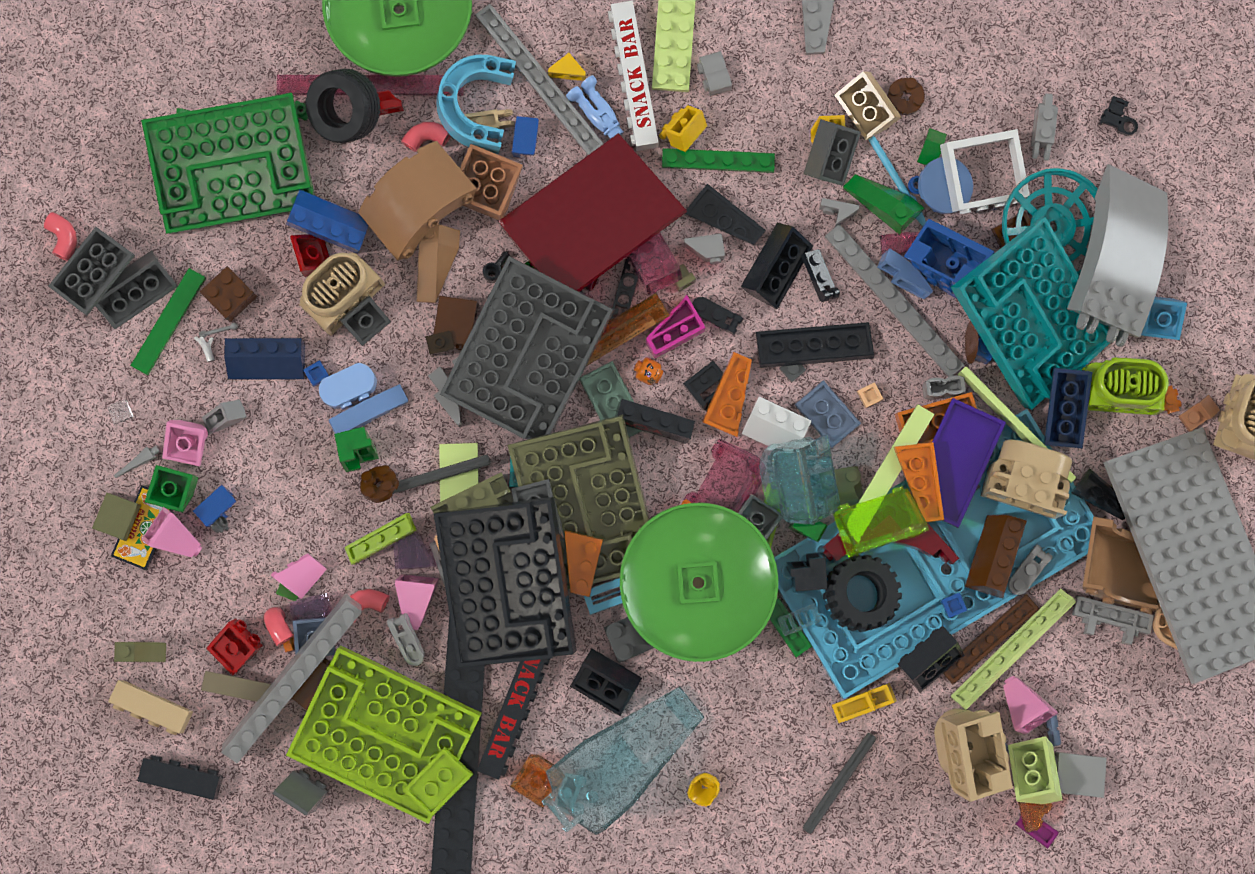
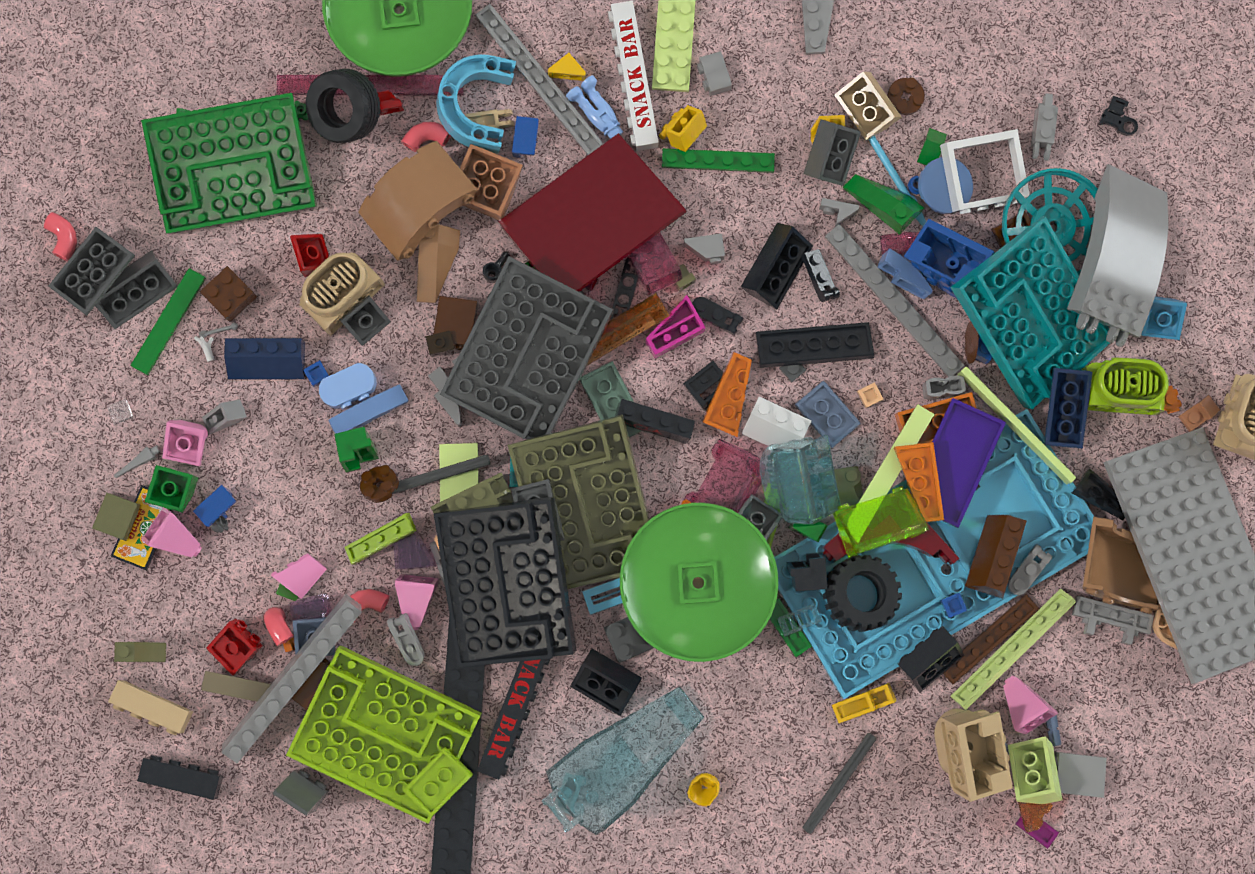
blue slope [286,189,369,253] -> none
clear orange slope [510,754,564,808] -> none
orange wing [564,530,603,597] -> none
orange head [634,357,663,385] -> none
black wing [685,184,766,246] -> none
tan brick [980,440,1072,519] -> none

